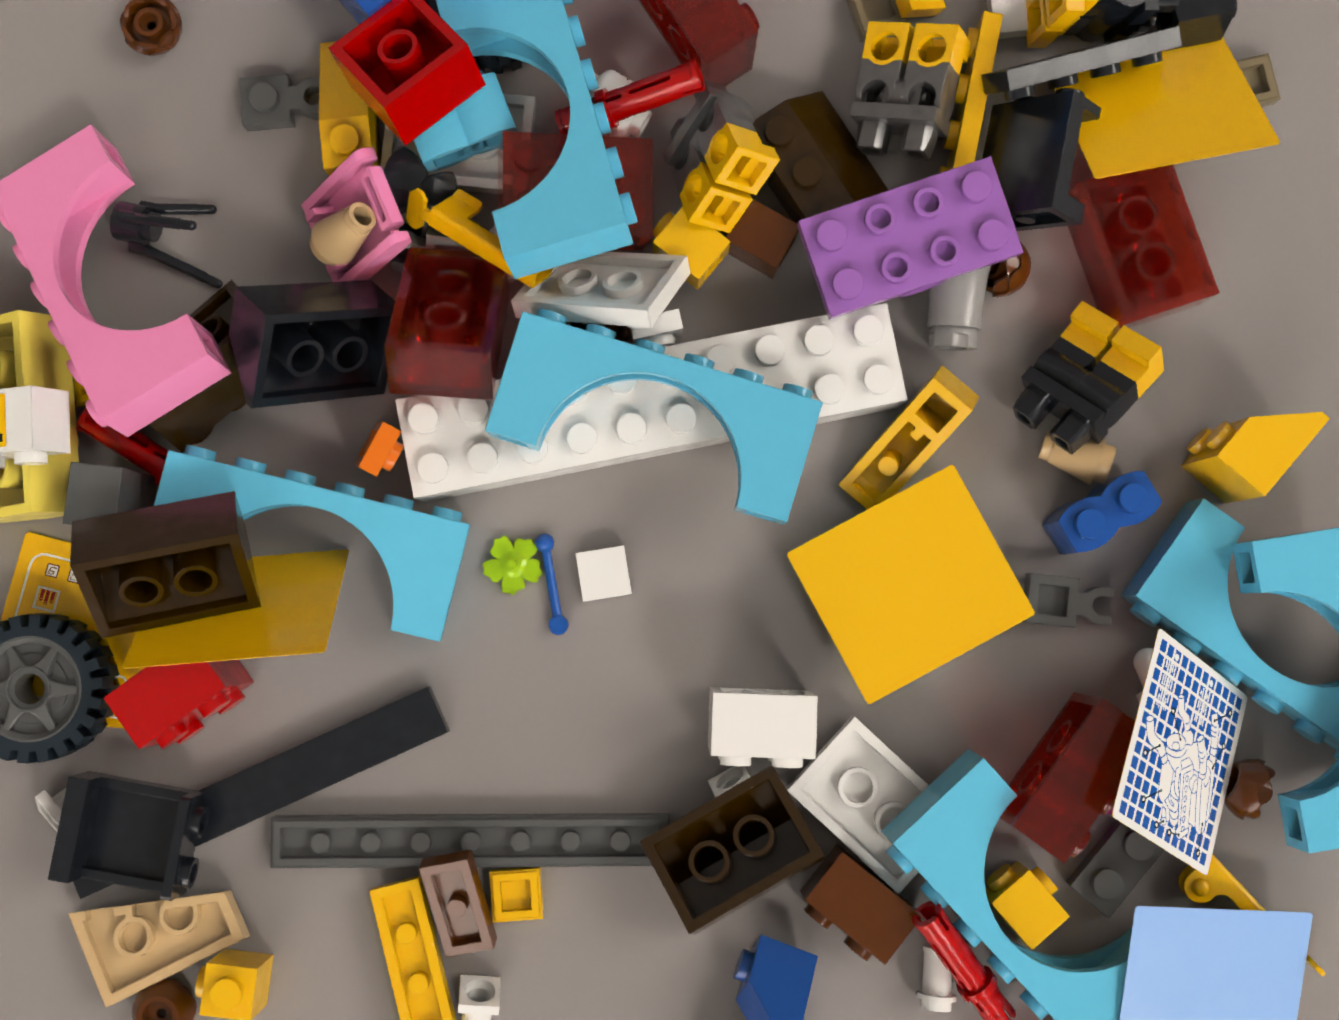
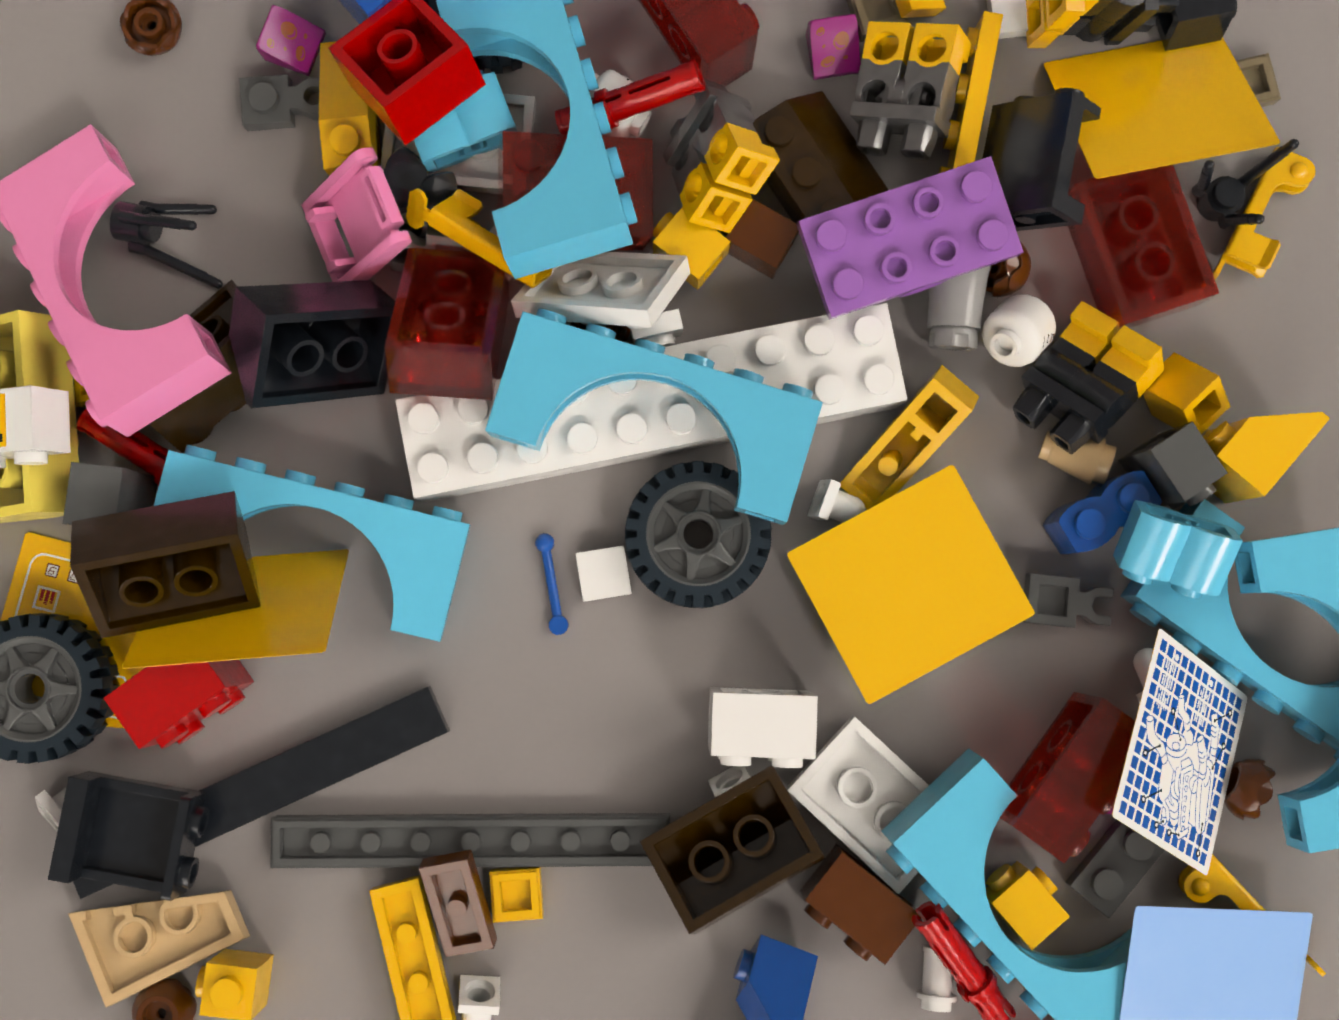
tan cone [309,202,376,266] -> none
orange plate [354,421,404,477] -> none
lime plant [482,535,543,595] -> none
plate [981,26,1182,101] -> none
none -> magenta slope [256,4,326,76]
none -> wheel [625,461,772,608]
none -> magenta slope [805,14,861,80]
none -> white piece [807,479,866,523]
none -> white head [982,294,1056,367]
none -> medium azure brick [1113,500,1243,599]
none -> dark grey brick [1118,422,1227,510]
none -> yellow brick [1143,352,1231,434]
none -> black plant [1191,139,1299,229]
none -> yellow piece [1207,147,1316,286]

